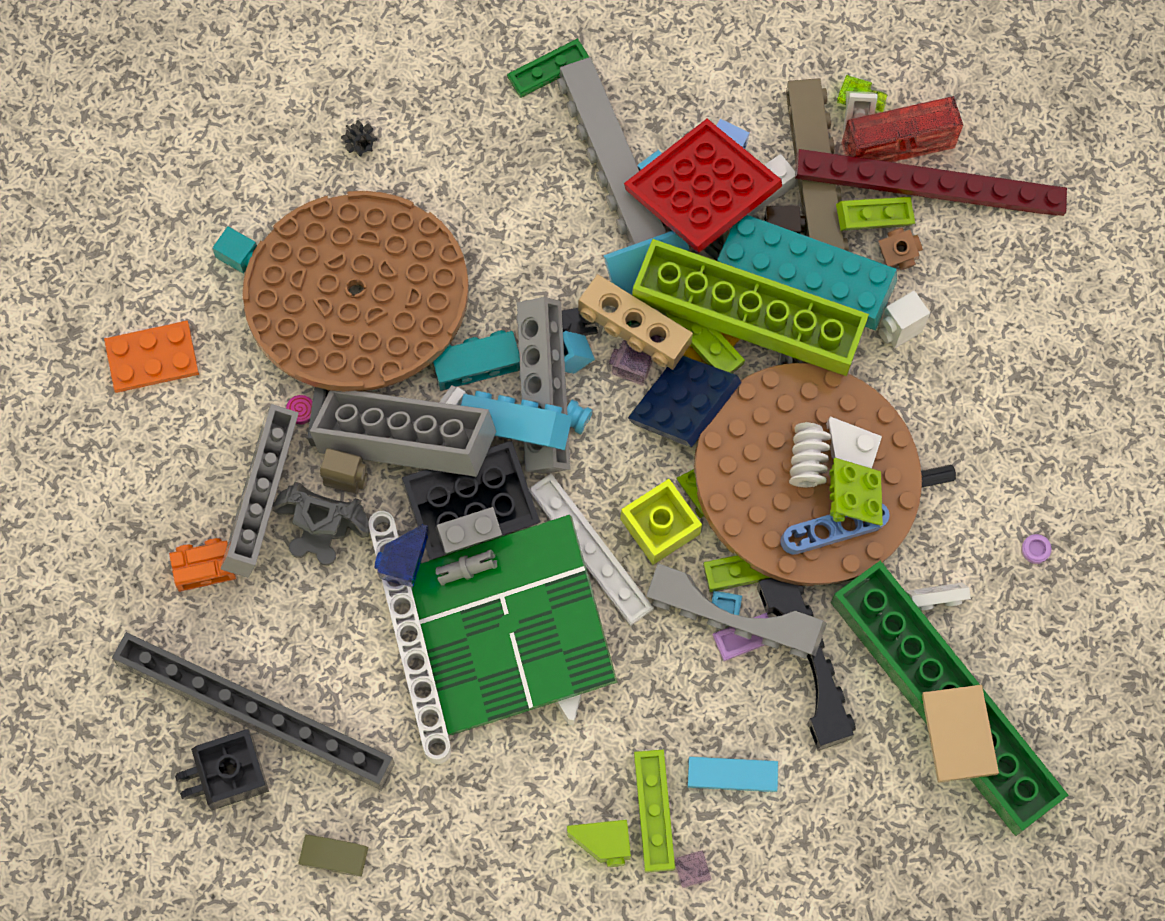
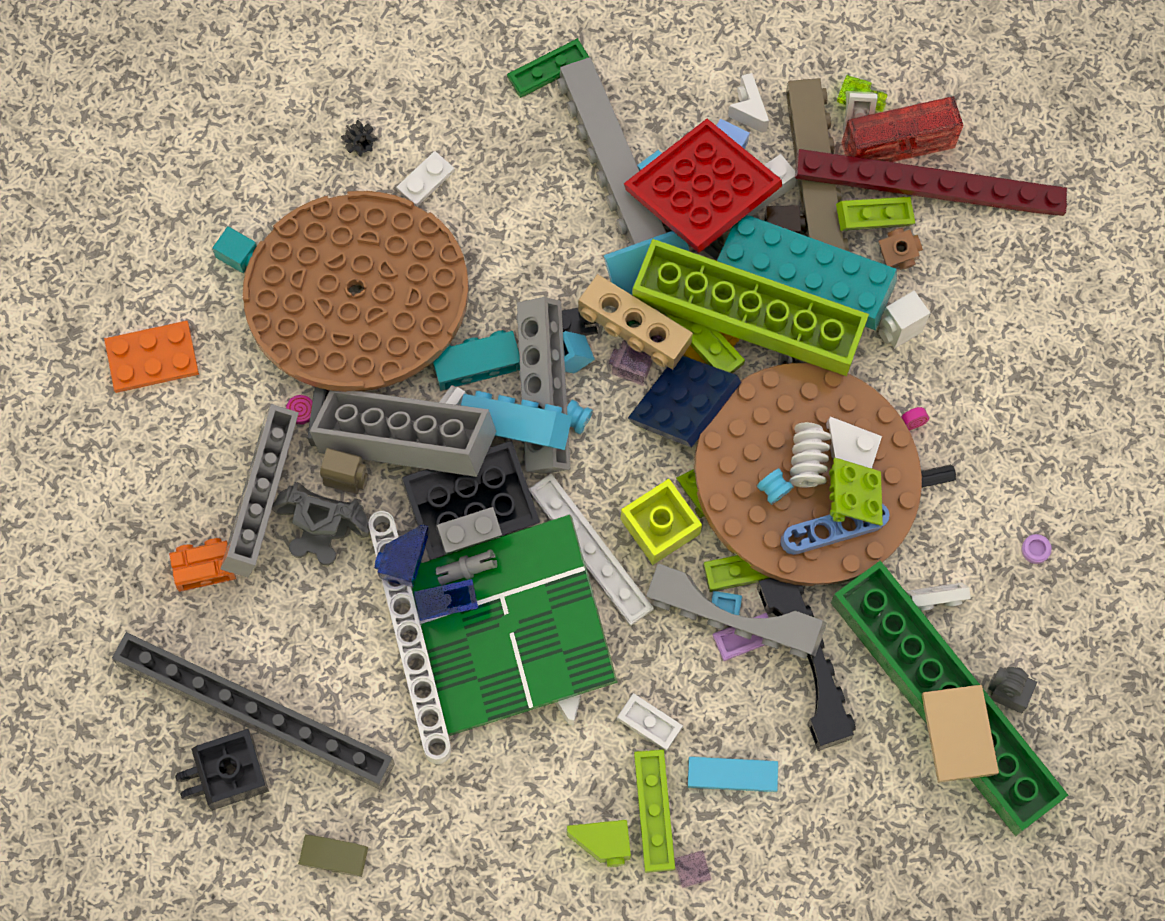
none -> white plate [396,151,455,207]
none -> clear blue slope [413,579,478,621]
none -> white plate [617,693,683,752]
none -> white slope [728,73,769,132]
none -> medium azure wheel [757,468,794,505]
none -> dark pink tile [901,407,929,431]
none -> dark grey brick [988,667,1037,714]

